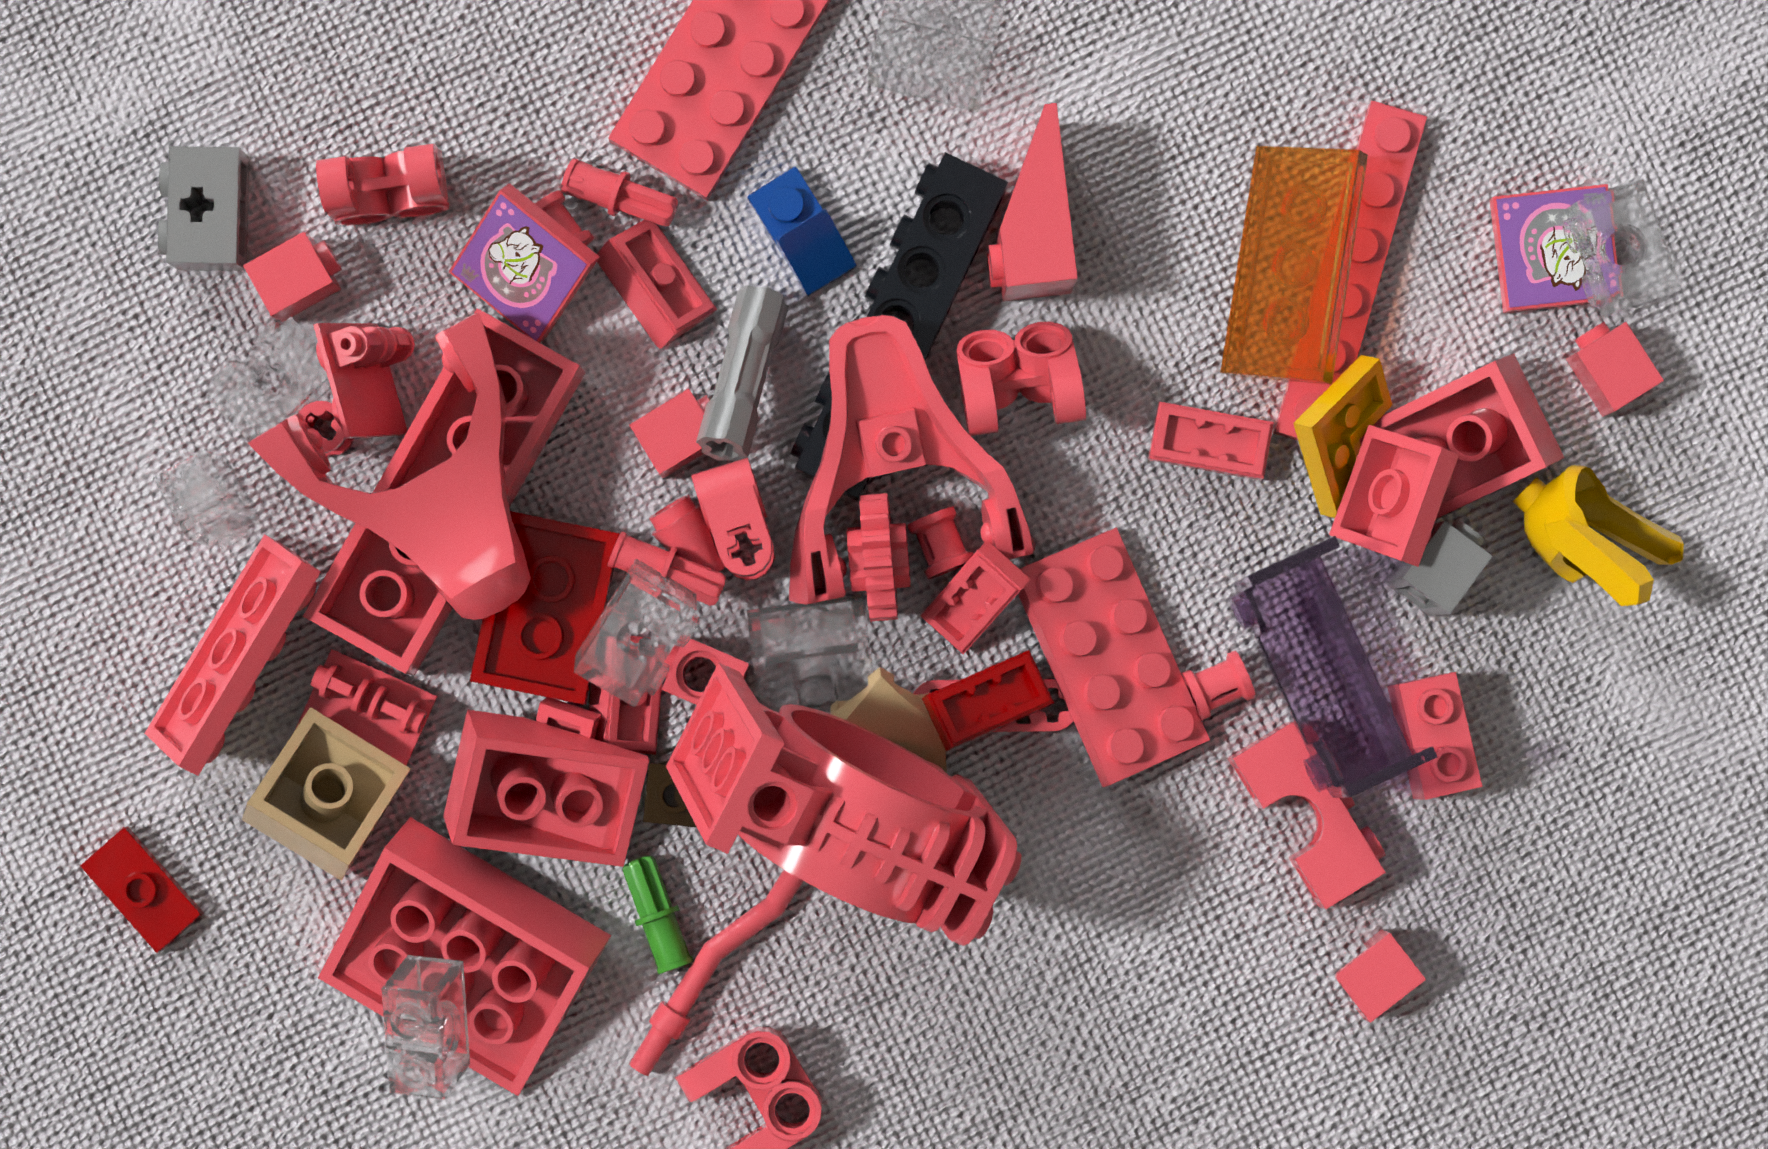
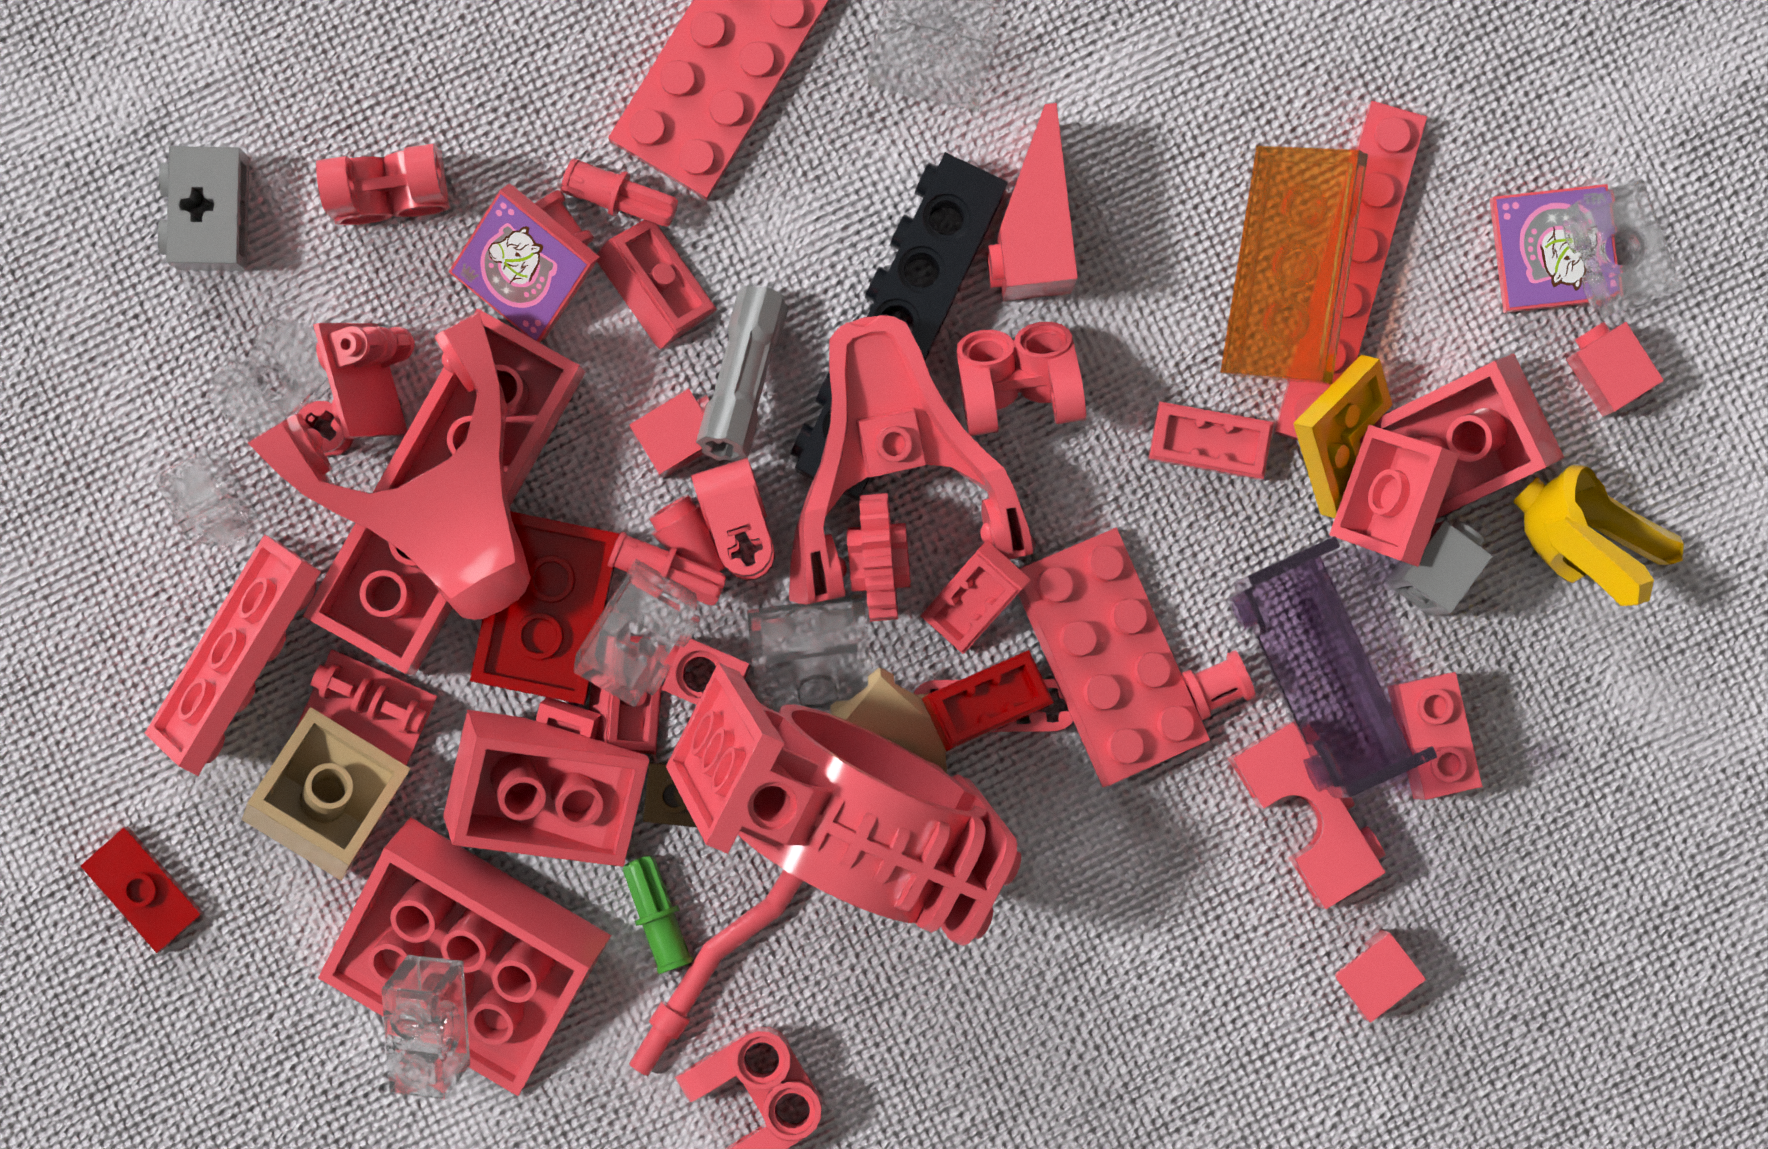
coral brick [243,231,342,323] -> none
blue slope [747,166,857,297] -> none
coral bush [907,506,974,579] -> none

